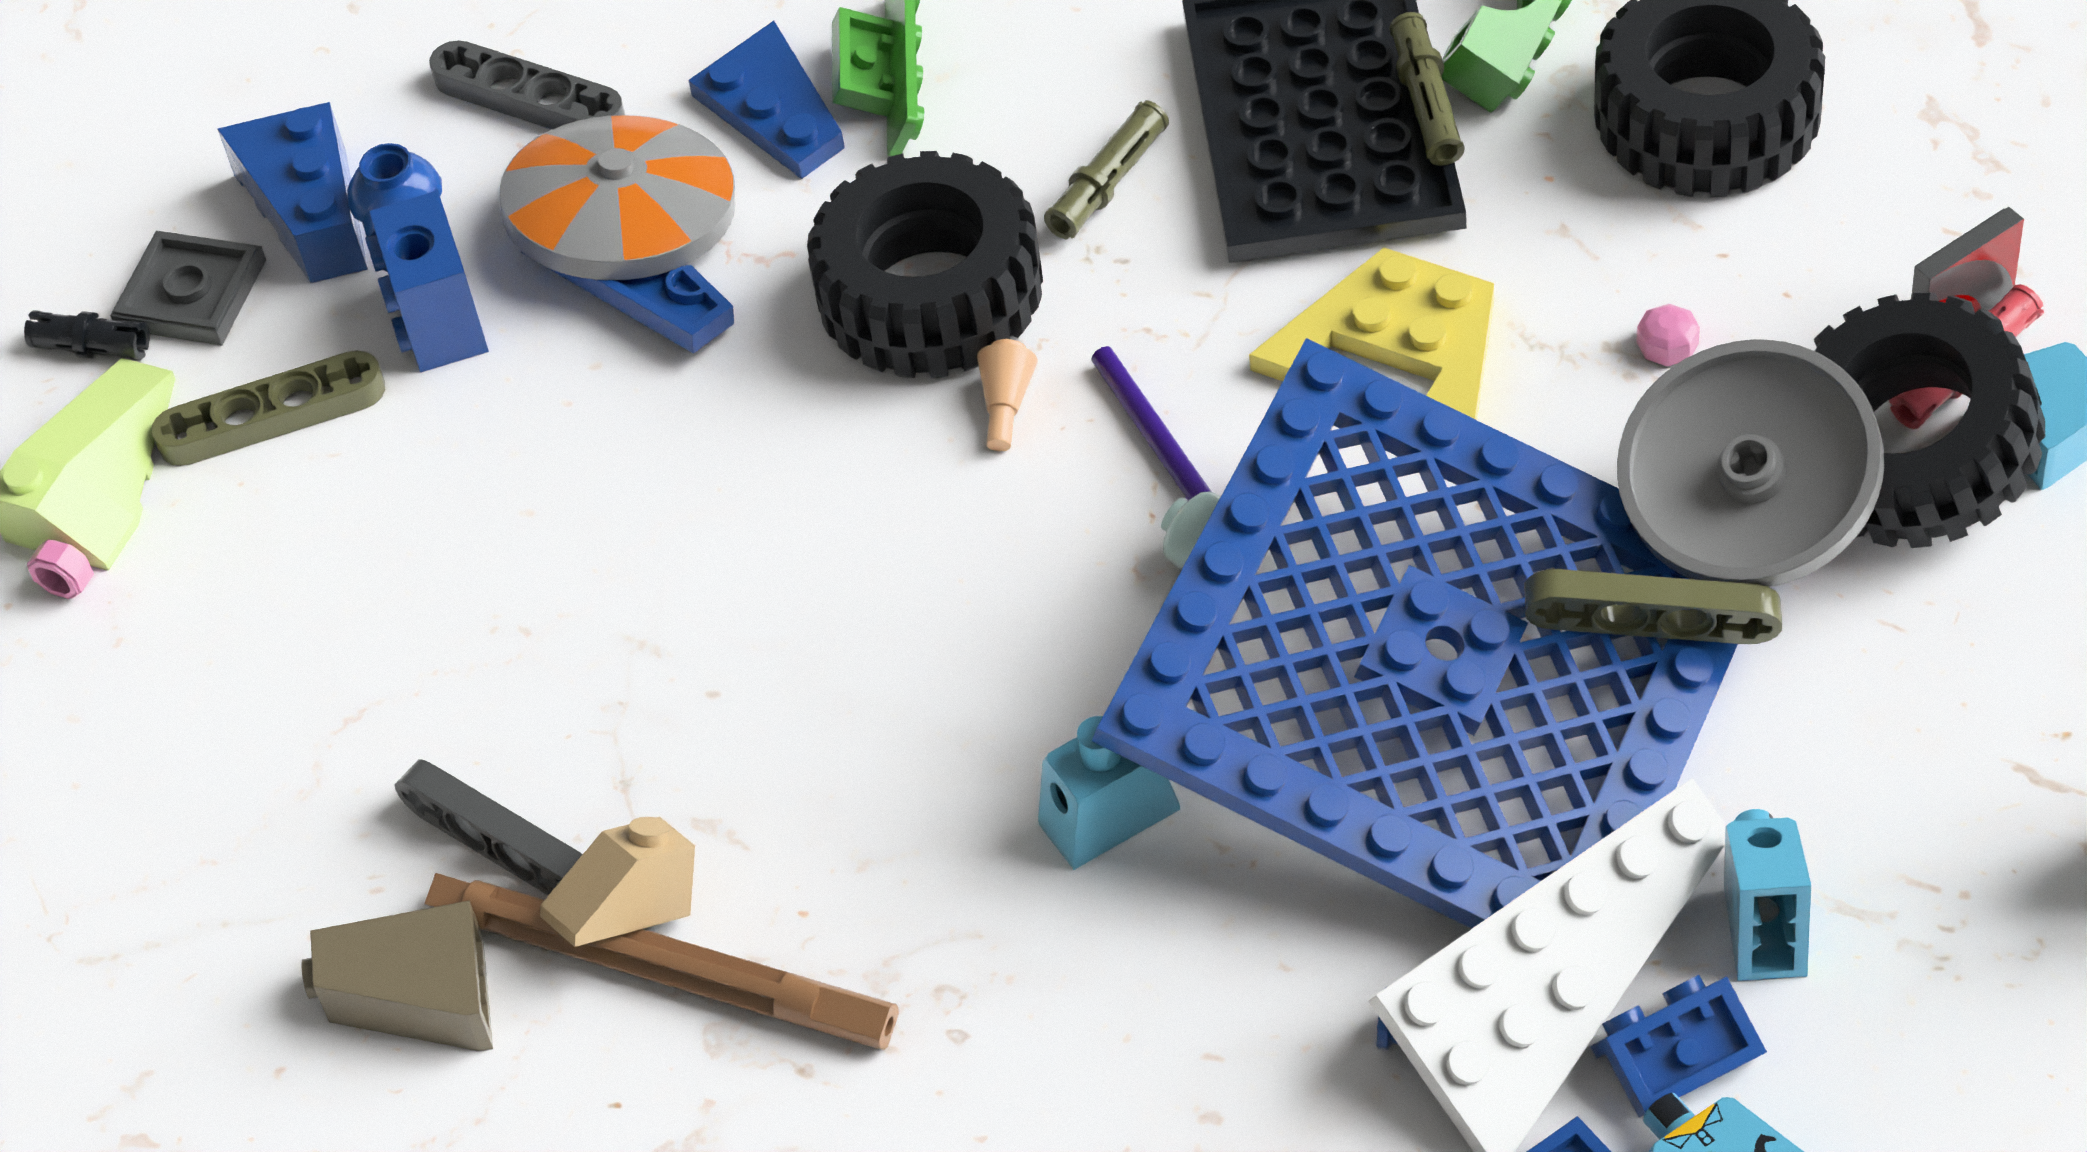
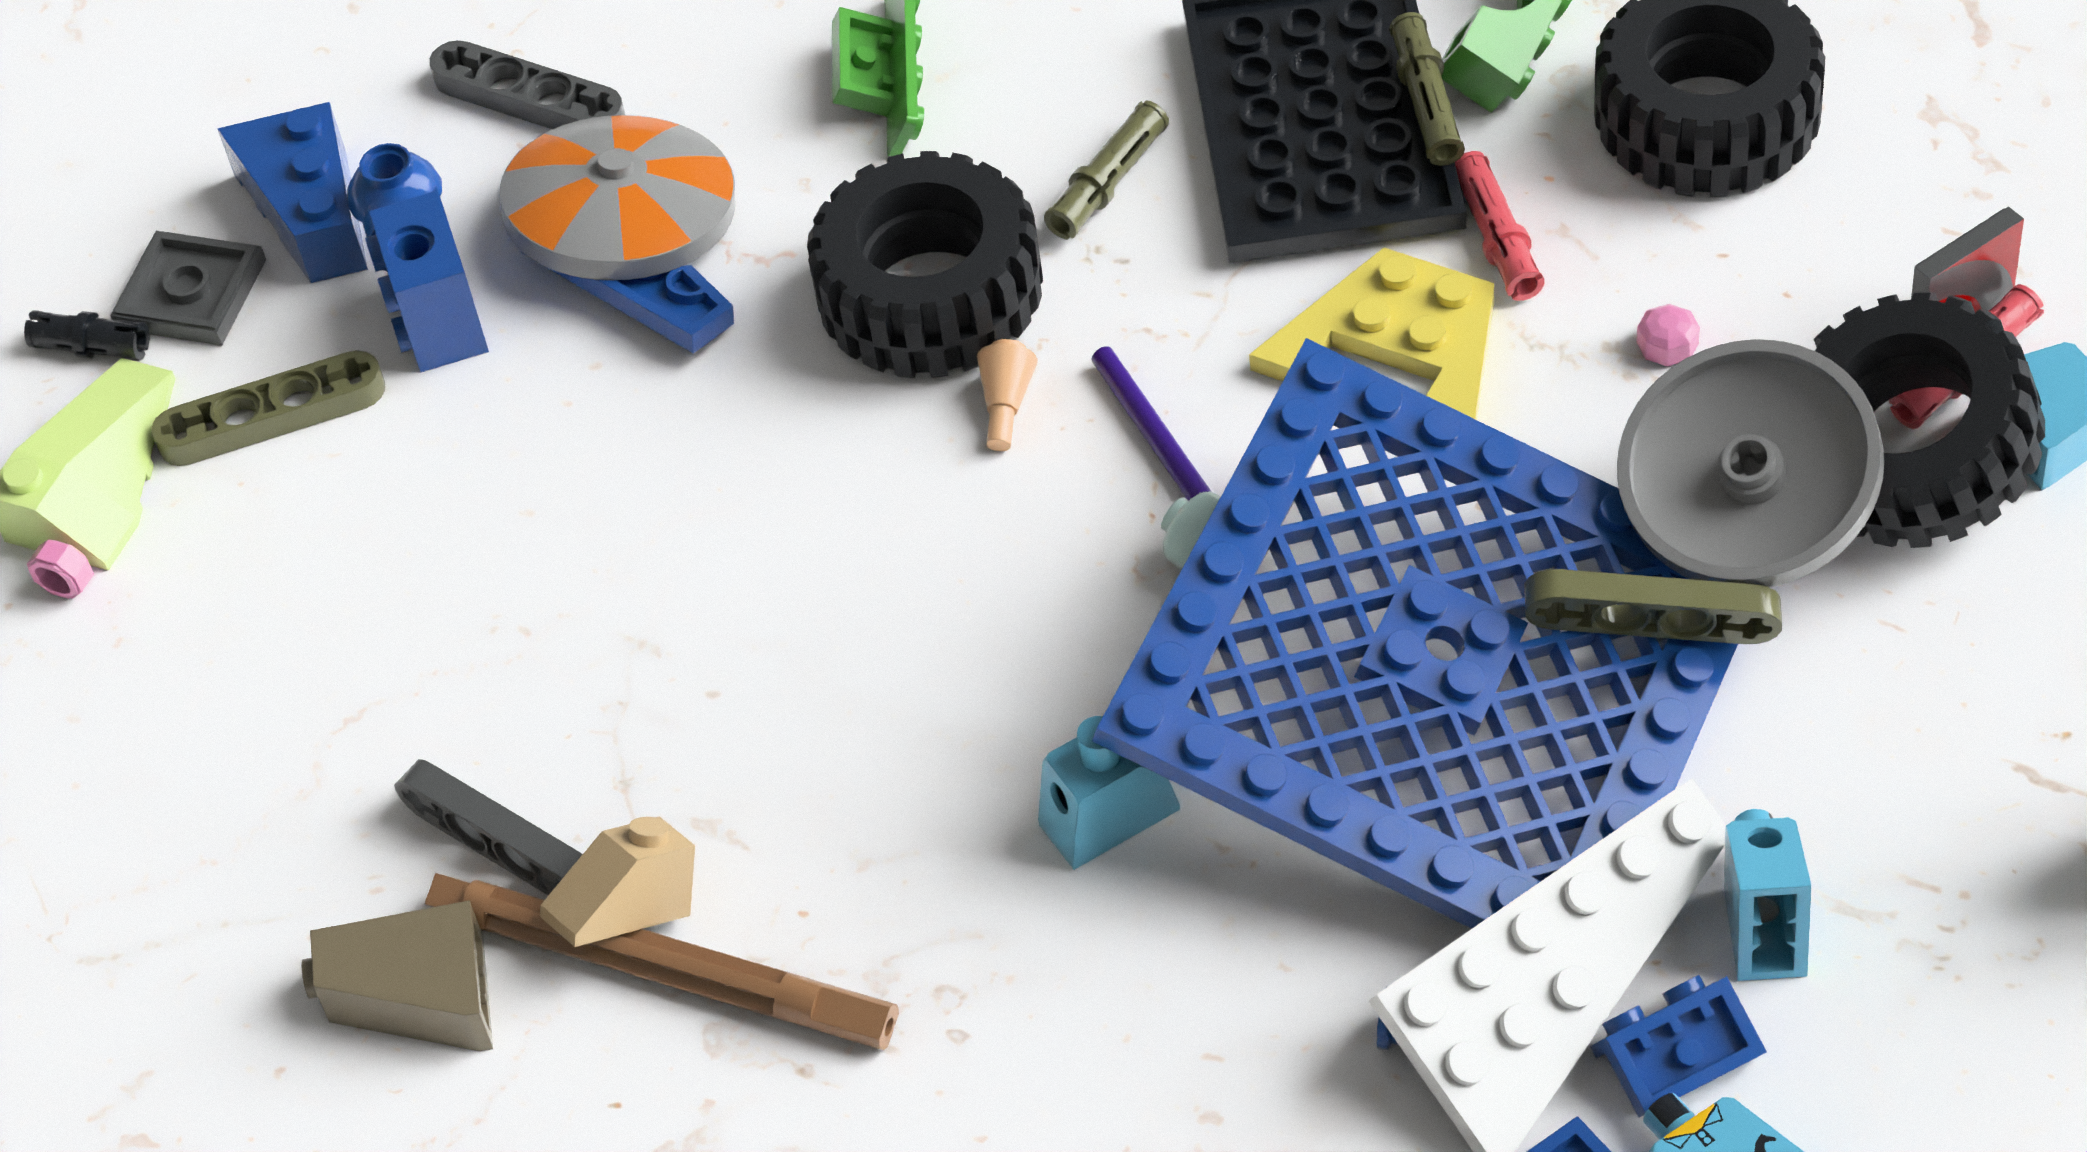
blue wing [688,20,845,179] -> none
none -> coral pin [1455,151,1545,301]

